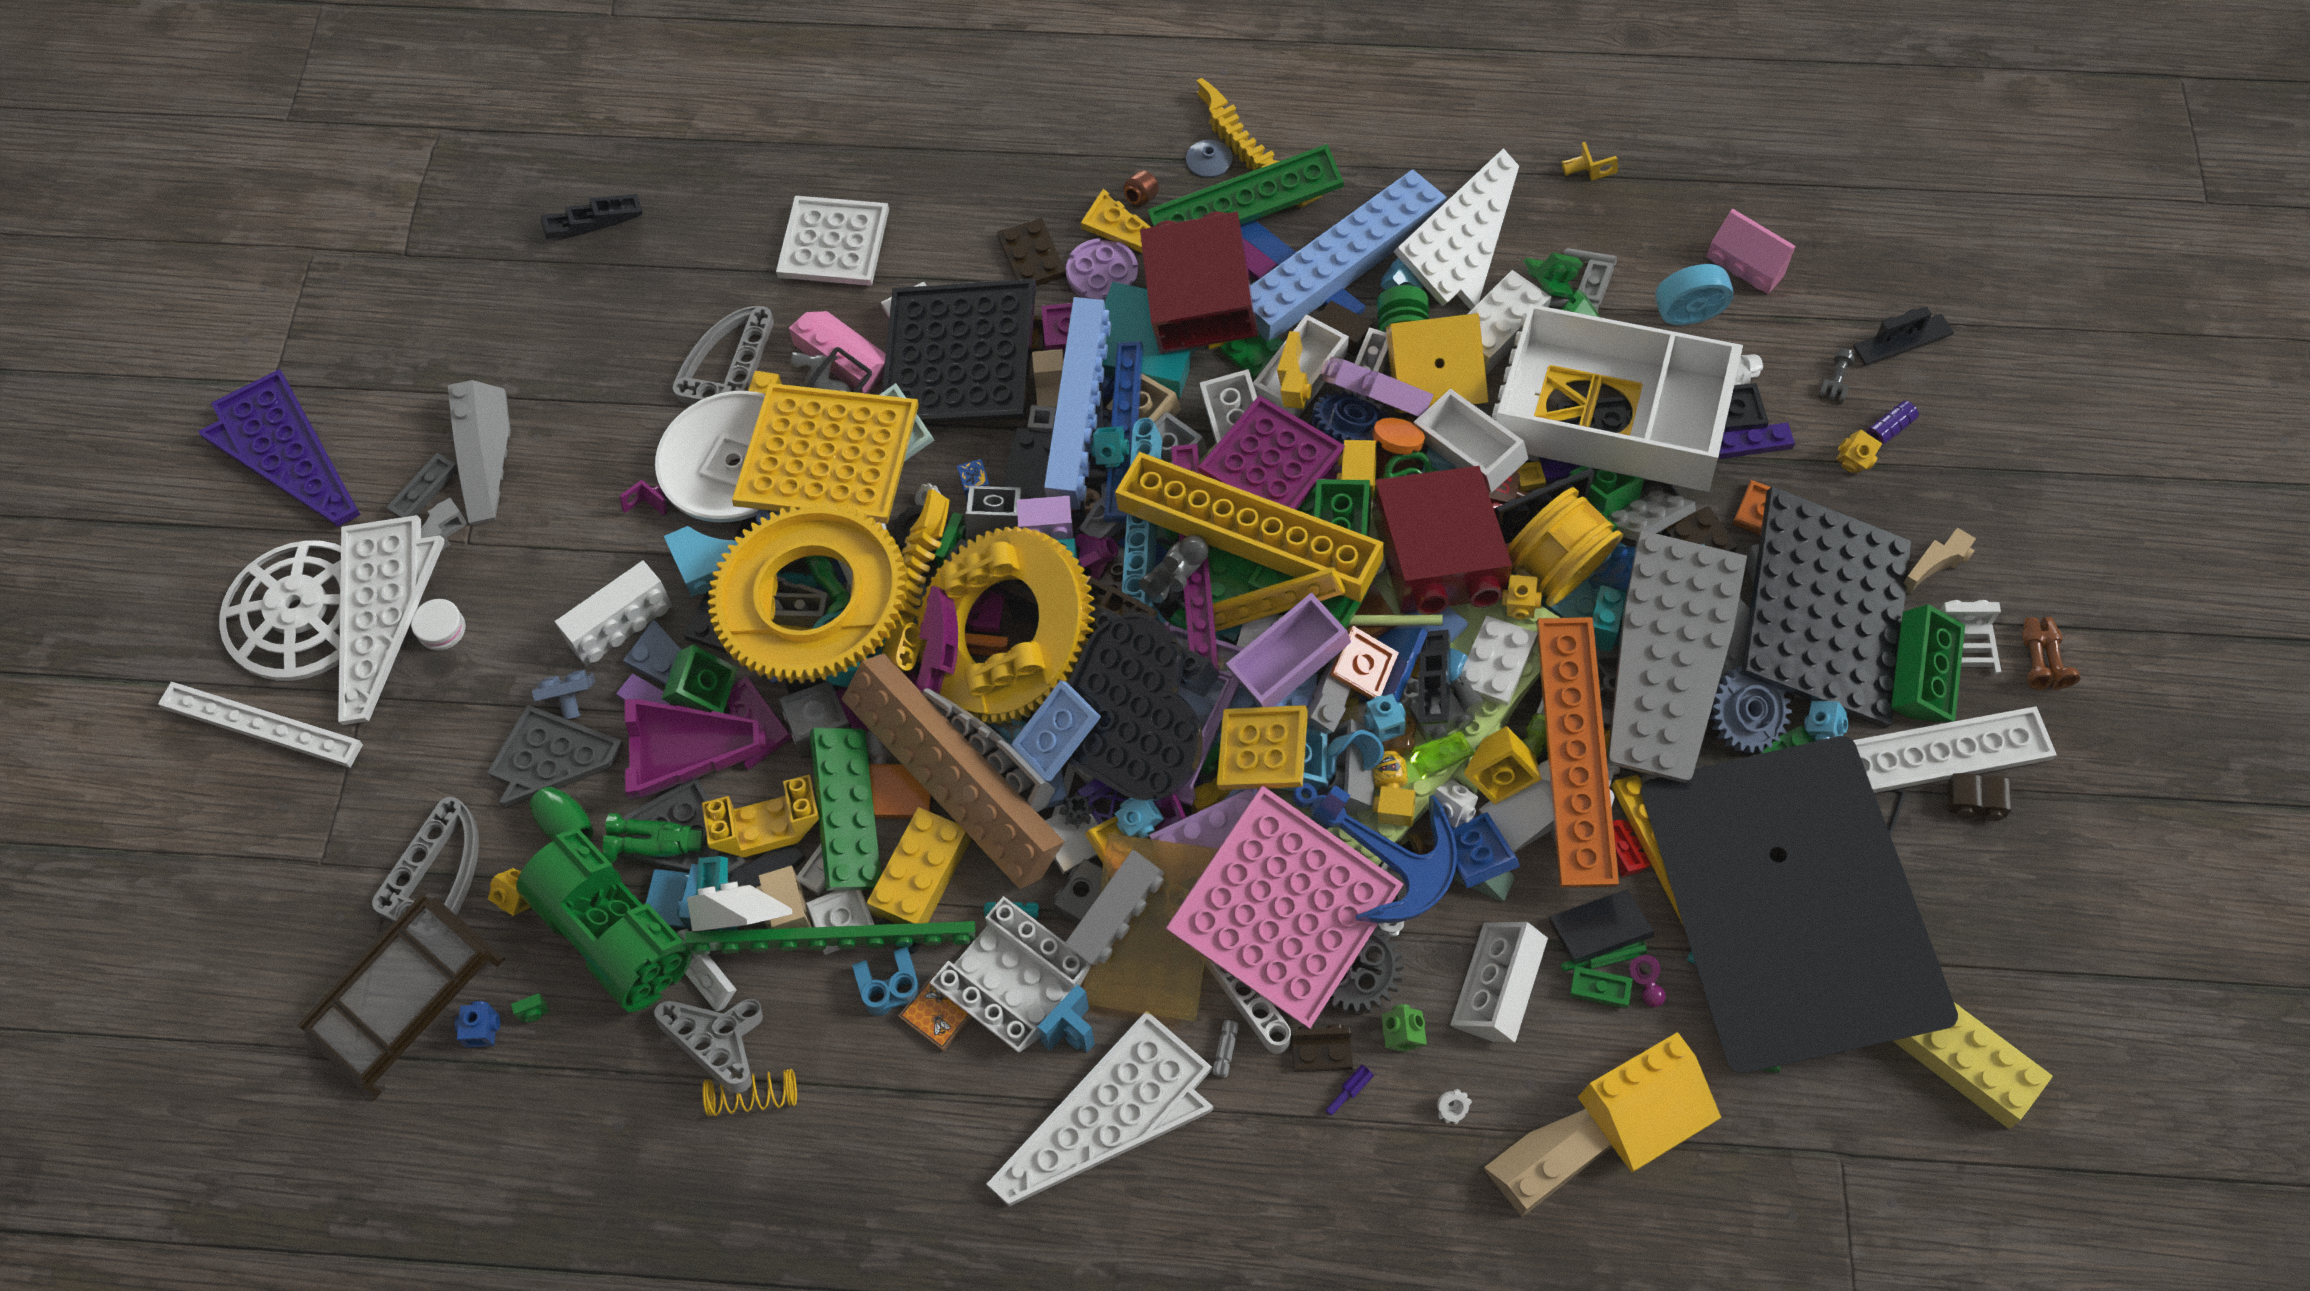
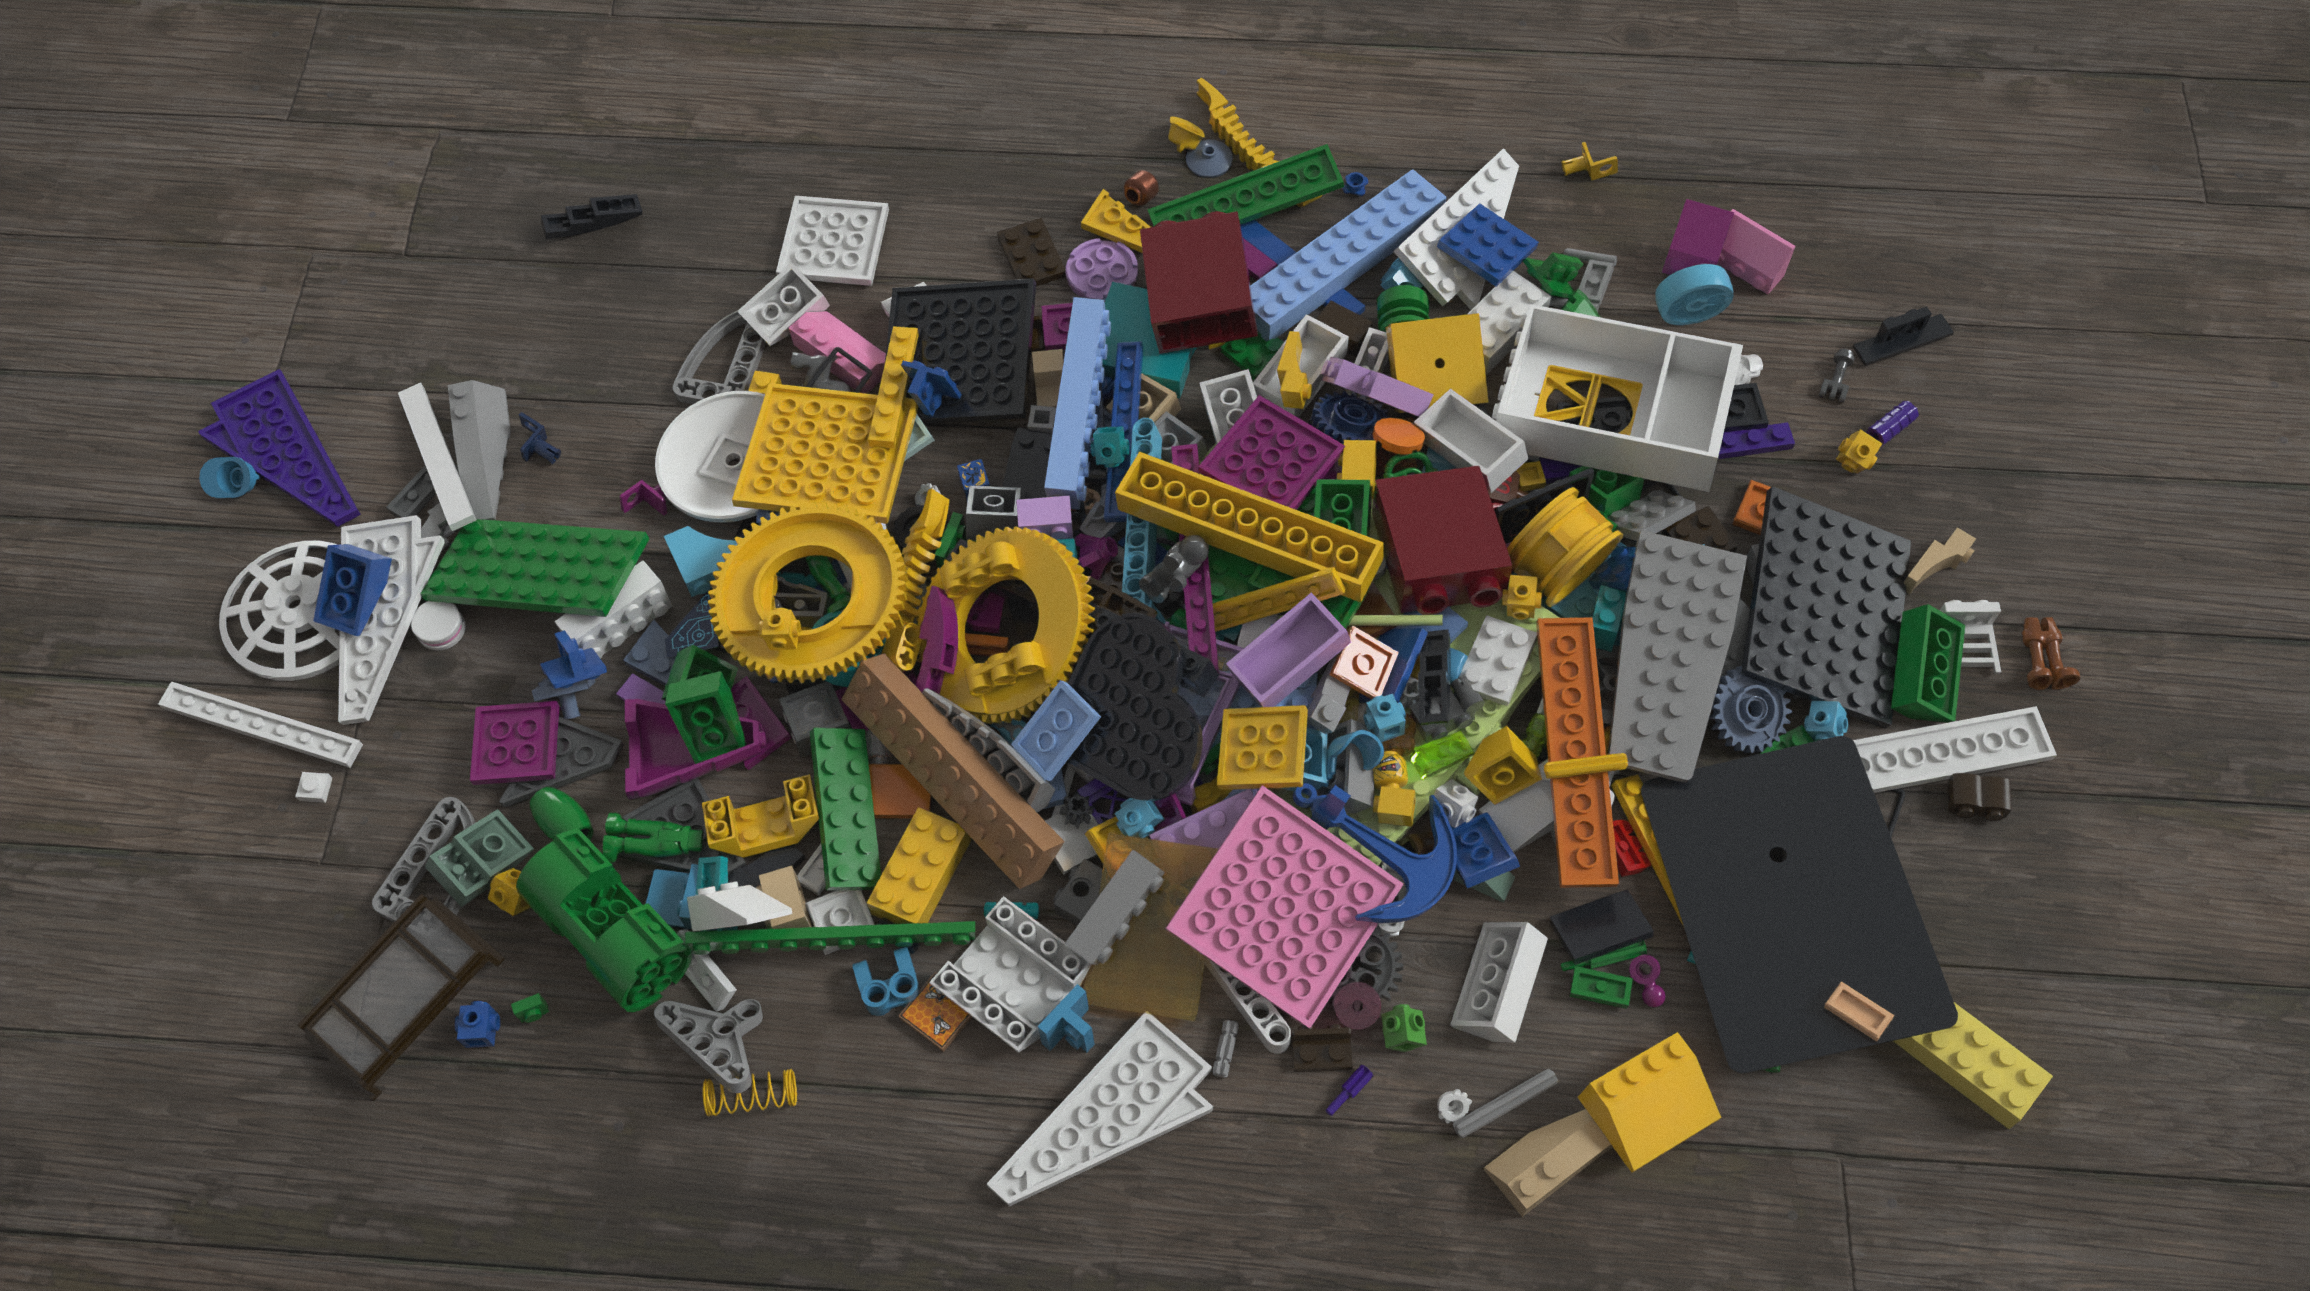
none -> dark azure piece [199,457,261,498]
none -> white plate [295,772,332,803]
none -> blue slope [313,544,392,636]
none -> white tile [398,383,476,531]
none -> green plate [420,519,649,617]
none -> sand green slope [425,809,534,907]
none -> magenta plate [470,701,559,785]
none -> dark blue bracket [519,412,561,464]
none -> blue bracket [540,630,607,689]
none -> dark blue sticker [665,590,719,658]
none -> green slope [665,671,747,764]
none -> white slope [737,263,830,346]
none -> yellow brick [759,608,801,650]
none -> yellow plate [868,326,919,448]
none -> blue bracket [901,360,962,416]
none -> yellow piece [1168,117,1205,152]
none -> clear pink piece [1334,982,1382,1029]
none -> blue plate [1342,172,1368,196]
none -> blue plate [1437,203,1539,287]
none -> light grey axle [1453,1069,1558,1138]
none -> yellow axle [1544,753,1628,779]
none -> magenta slope [1662,199,1734,275]
none -> light nougat tile [1824,982,1894,1042]

